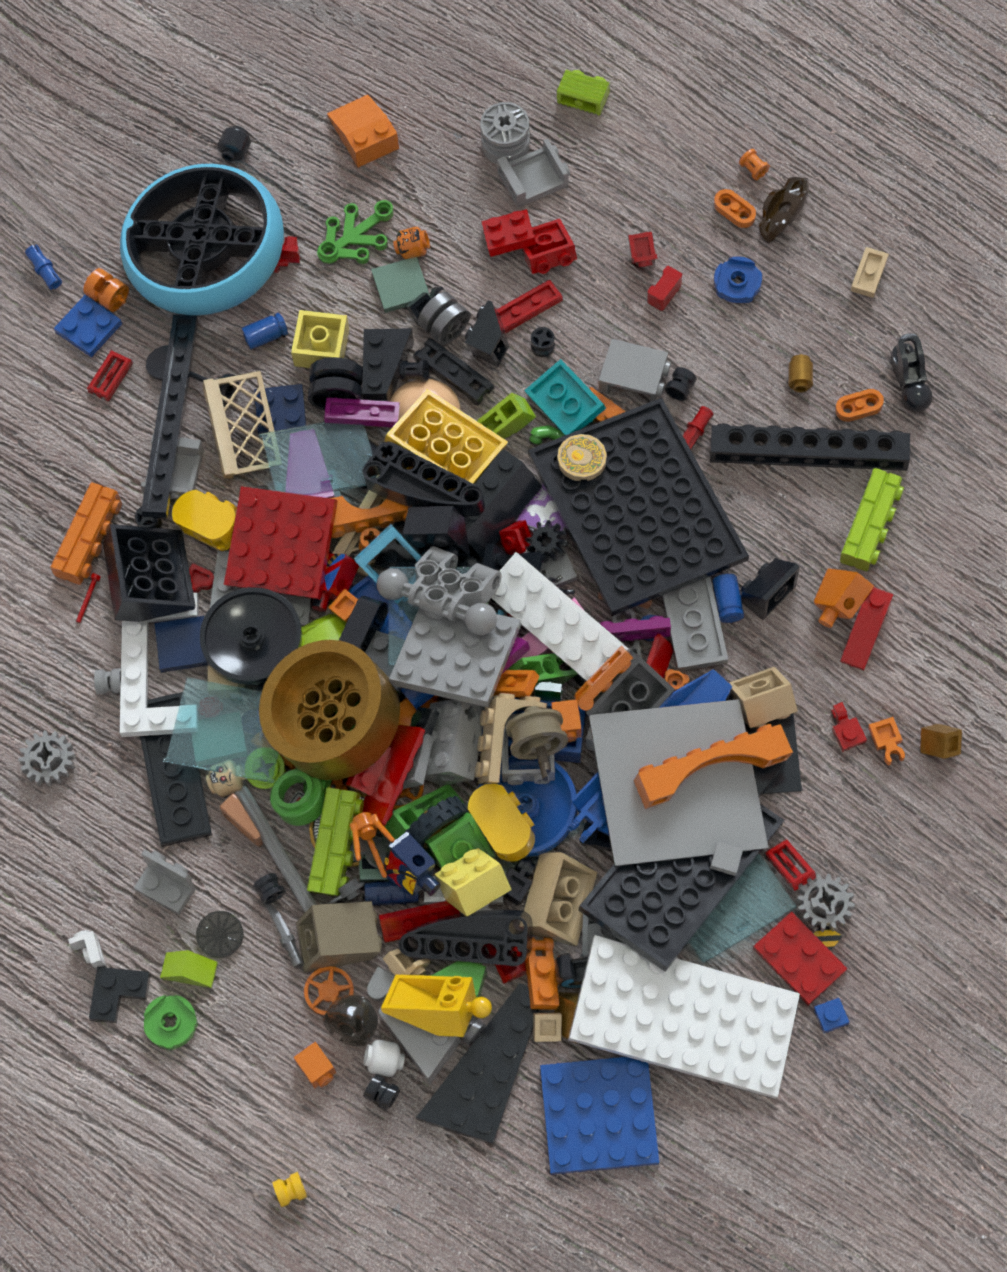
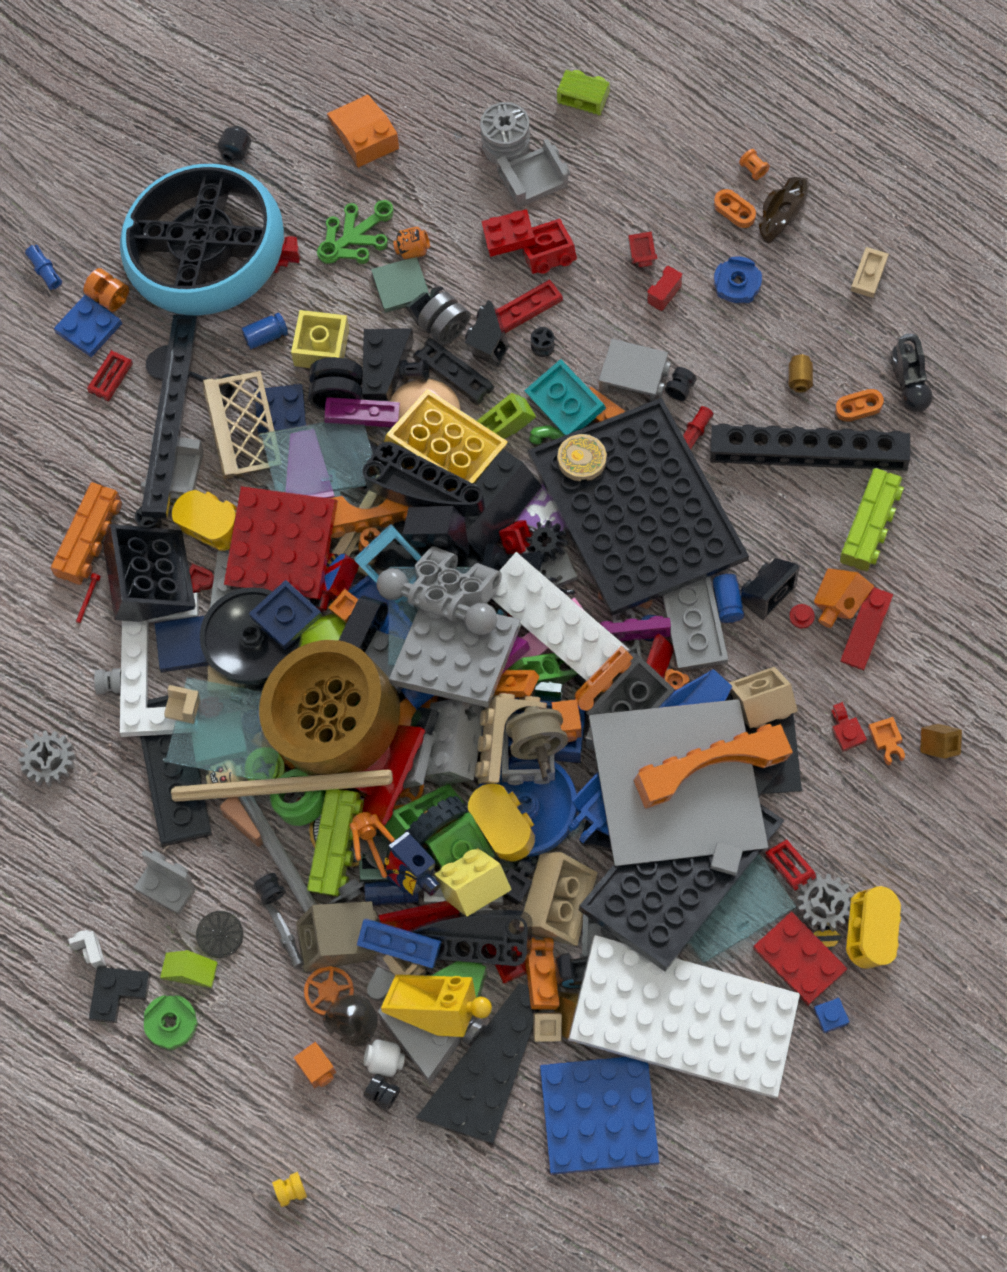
none -> tan panel [164,685,200,724]
none -> tan axle [171,770,393,802]
none -> dark blue plate [249,580,322,649]
none -> blue plate [357,919,441,968]
none -> red plate [789,604,815,629]
none -> yellow brick [846,886,901,969]

